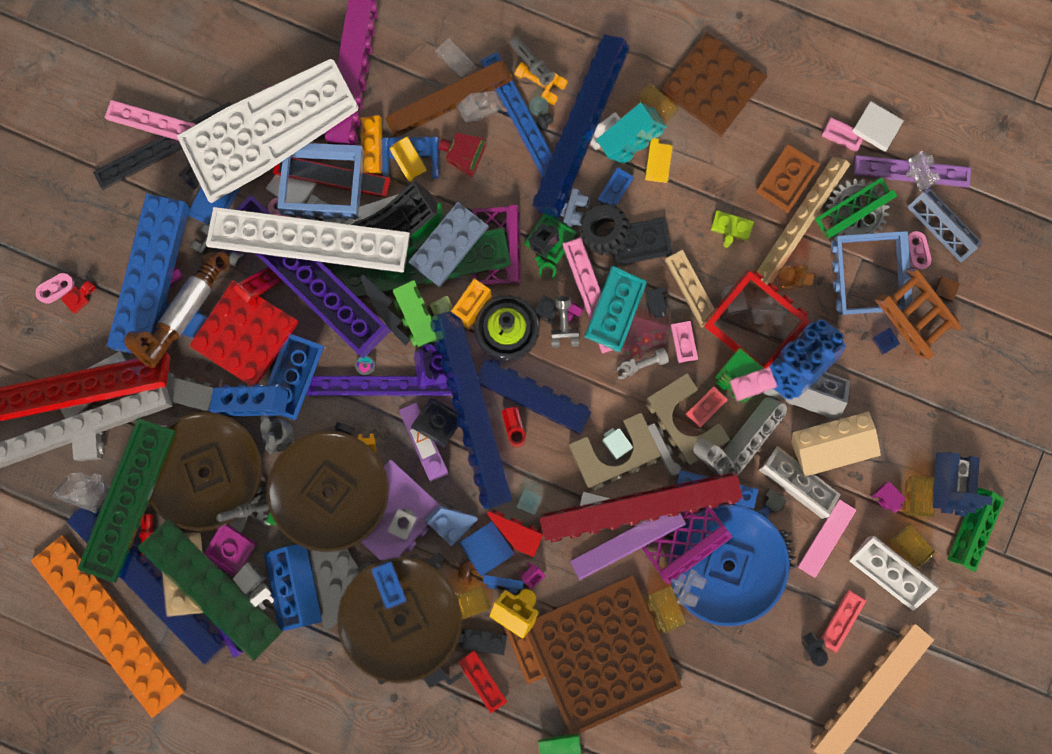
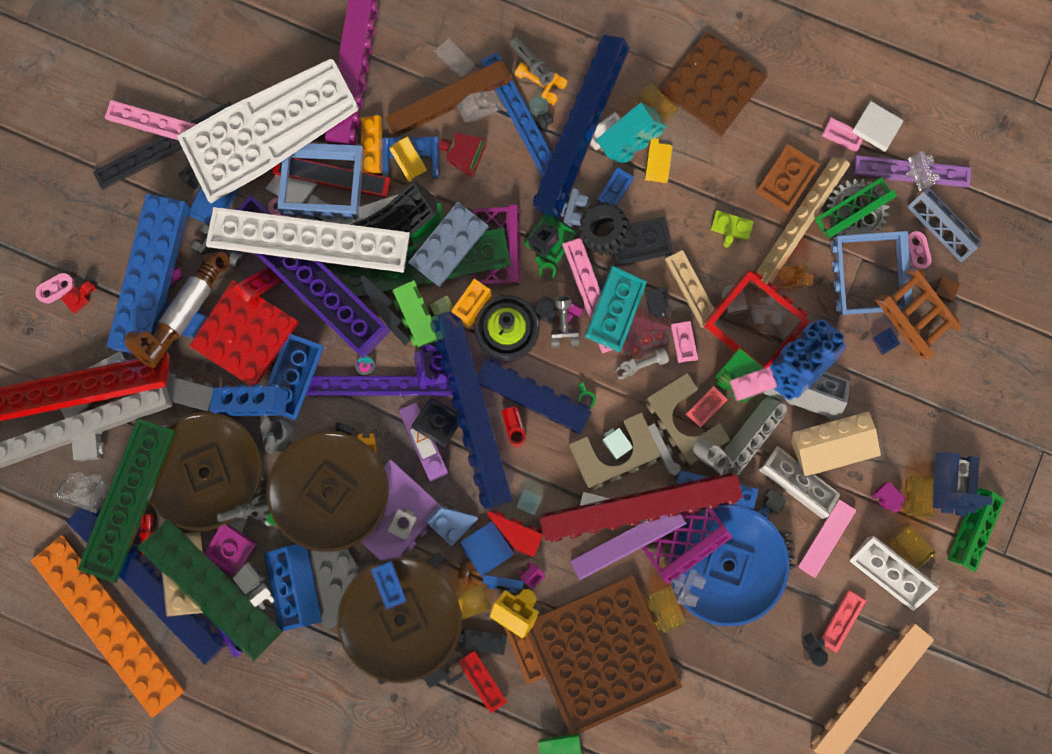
none -> green piece [578,382,596,409]

